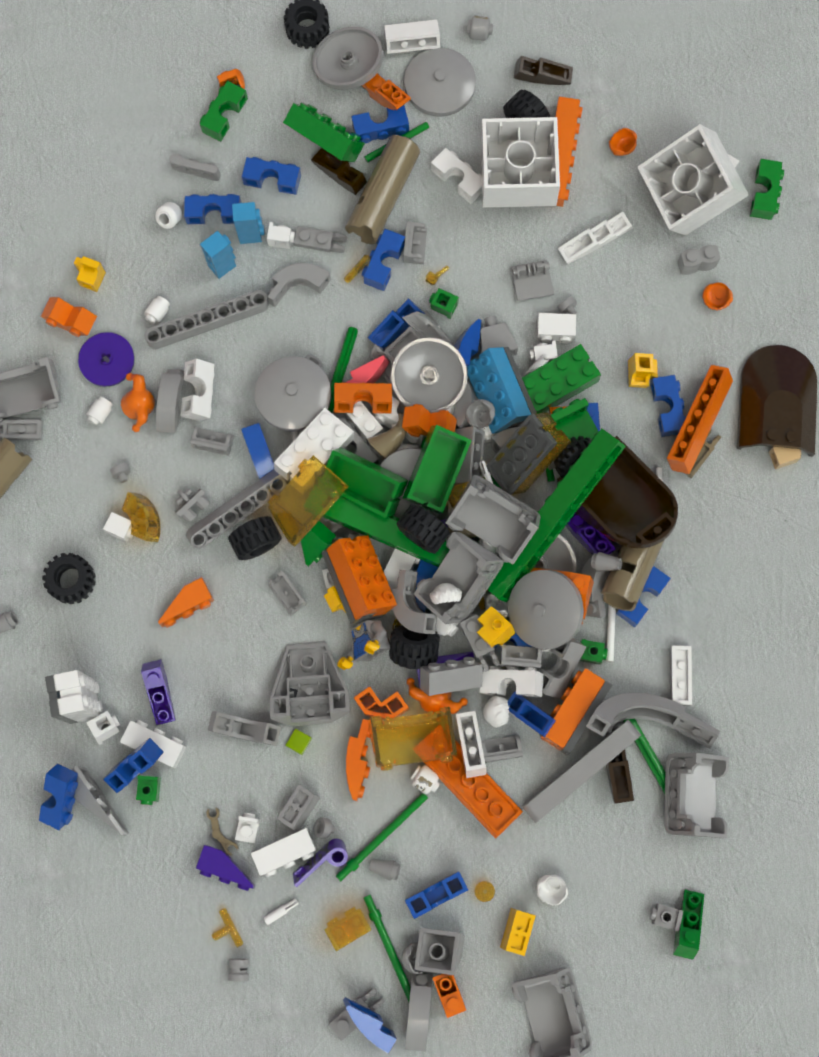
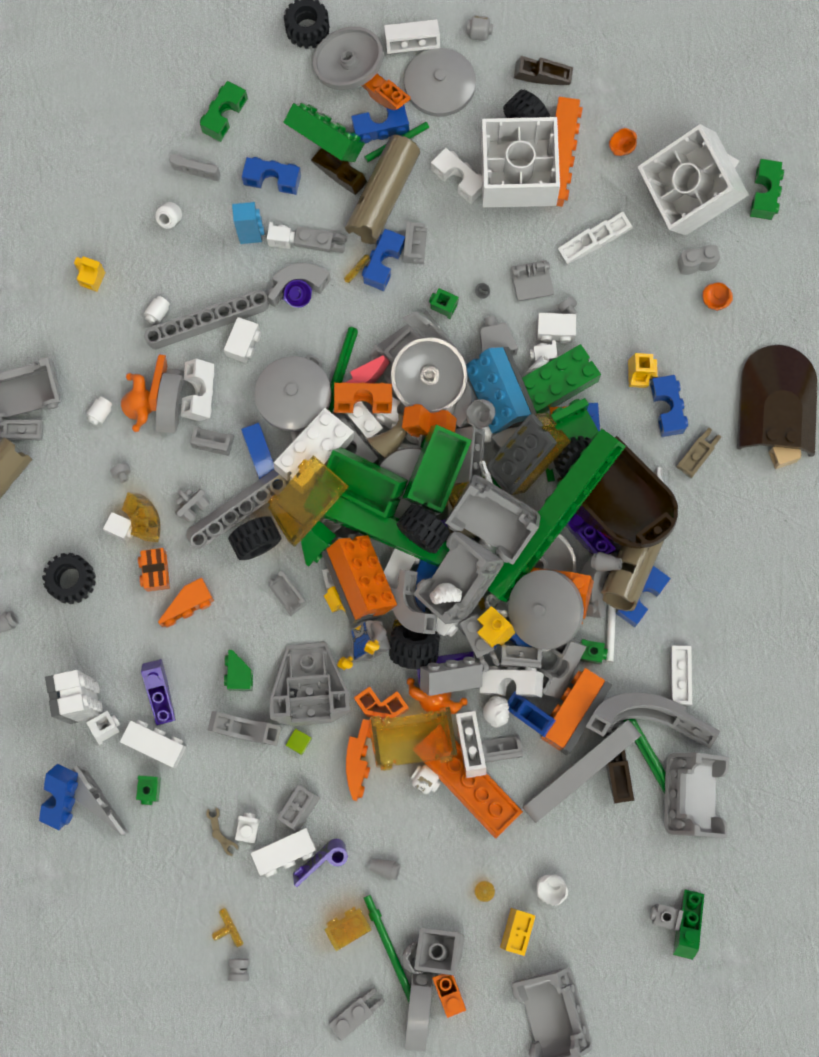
orange brick [40,297,97,337] -> none
dark purple piece [78,332,135,387] -> none
blue arch [103,738,164,793] -> none
blue arch [184,194,241,224] -> none
dark purple slope [196,845,256,891] -> none
dark azure brick [200,231,236,279] -> none
orange plate [217,69,245,89] -> none
white pin [264,899,299,925] -> none
light grey tile [314,817,335,839] -> none
green bar [336,793,428,882] -> none
slope [343,997,397,1054] -> none
blue slope [368,298,425,349] -> none
blue arch [405,871,468,919] -> none
clear yellow hand [425,266,449,285] -> none
blue slope [454,319,482,367] -> none
orange brick [667,365,733,474] -> none
none -> orange brick [138,548,170,592]
none -> orange tile [148,354,168,411]
none -> white brick [224,317,261,364]
none -> green slope [224,650,253,691]
none -> dark purple hat [282,280,312,308]
none -> dark grey hinge [475,283,490,299]

